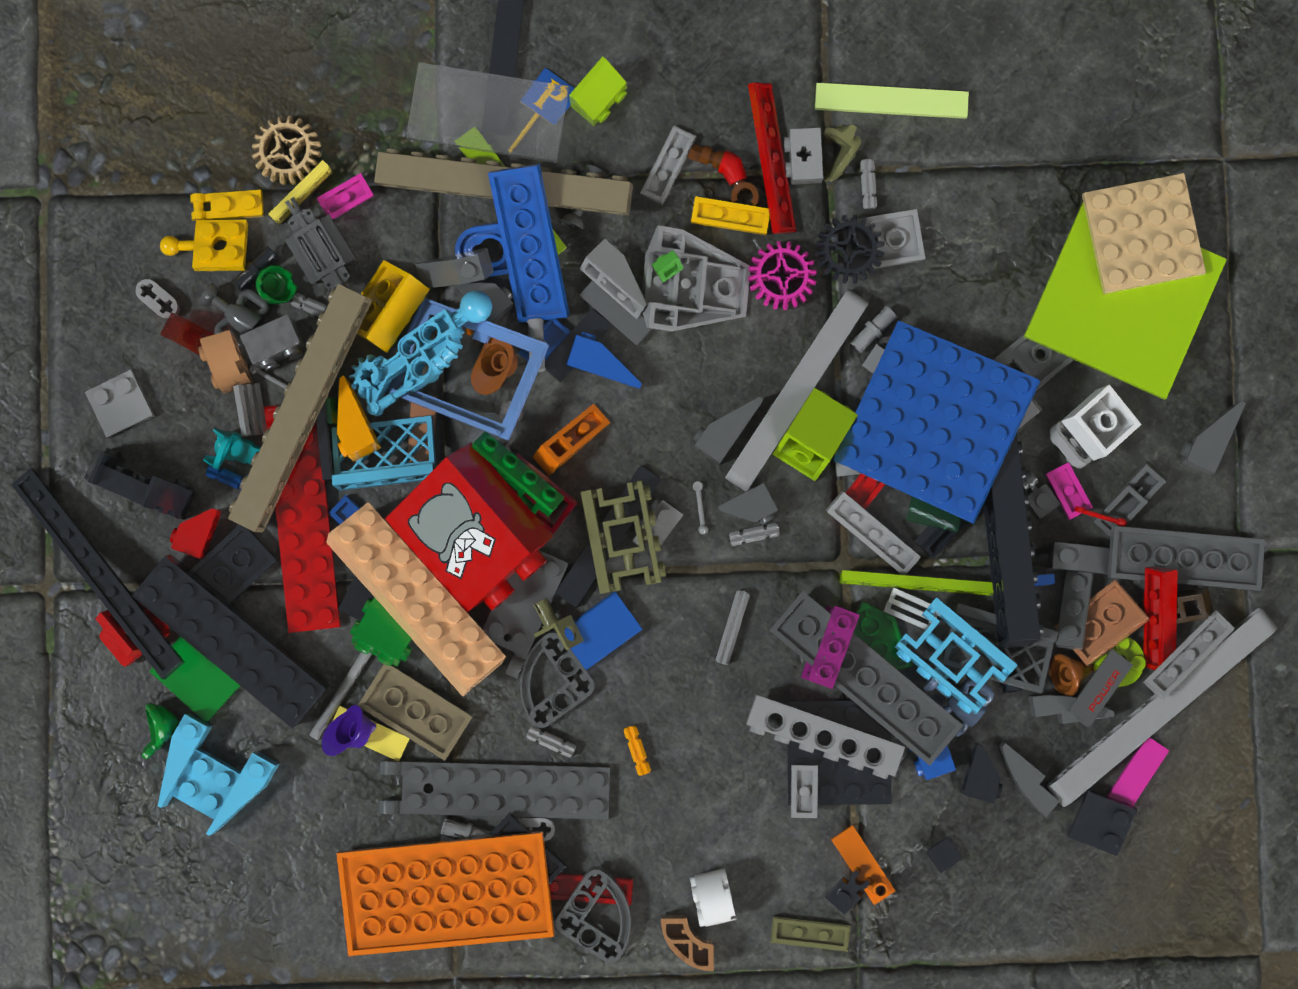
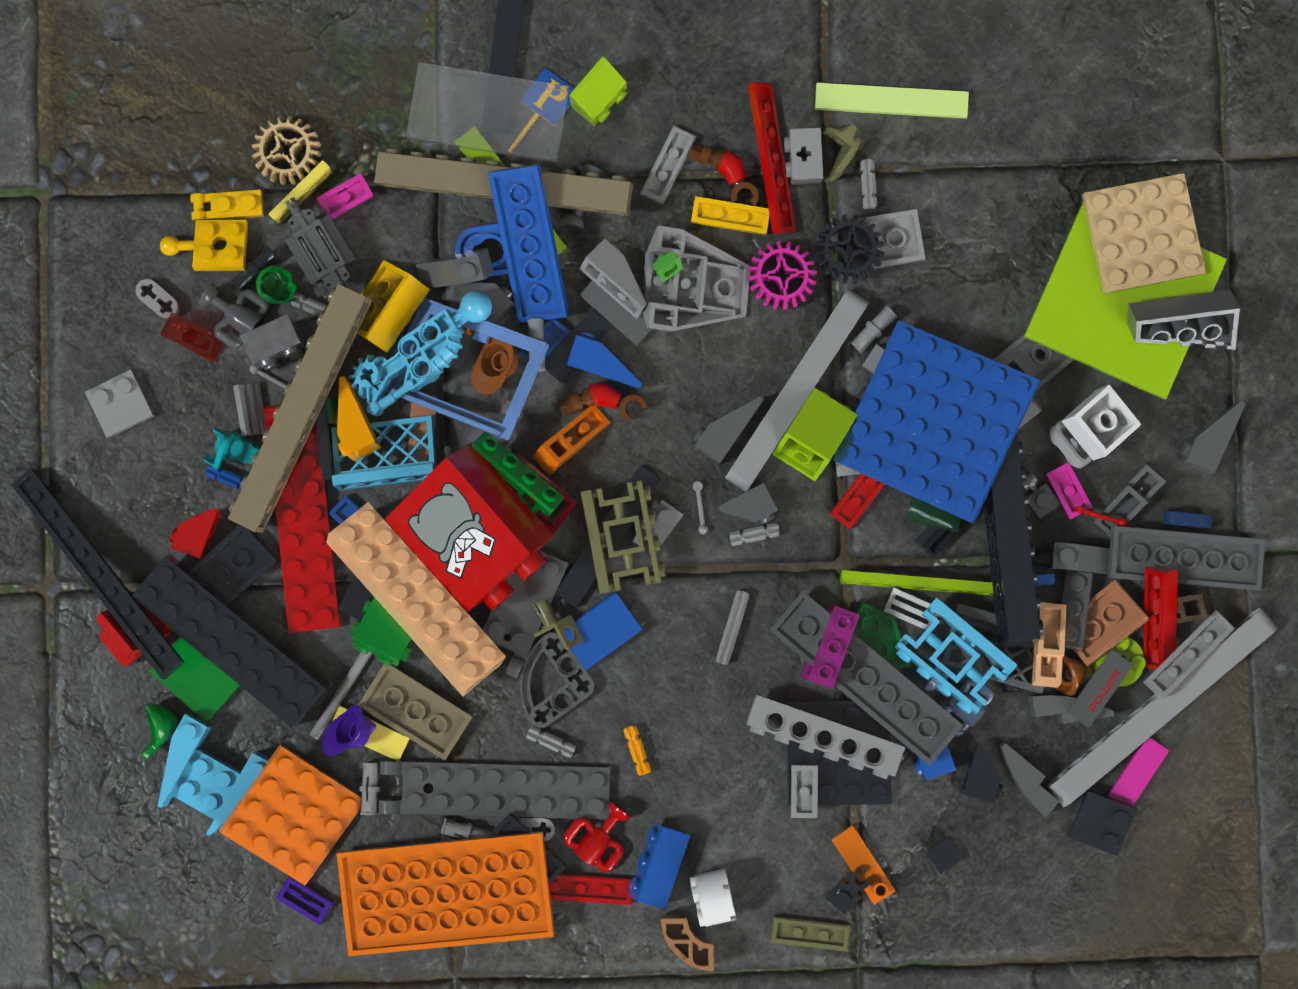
black wedge [84,448,196,520] -> none
medium nougat brick [198,330,253,394] -> none
dark grey beam [556,866,631,963] -> none
light grey plate [826,491,921,575] -> none
none -> orange plate [219,744,362,885]
none -> dark purple tile [276,876,334,925]
none -> light grey pin [359,763,380,815]
none -> piece [558,382,648,421]
none -> red piece [563,801,631,872]
none -> blue brick [629,822,691,910]
none -> light nougat slope [1032,602,1066,688]
none -> dark grey wedge [1127,290,1240,350]
none -> dark blue beam [1162,511,1212,529]

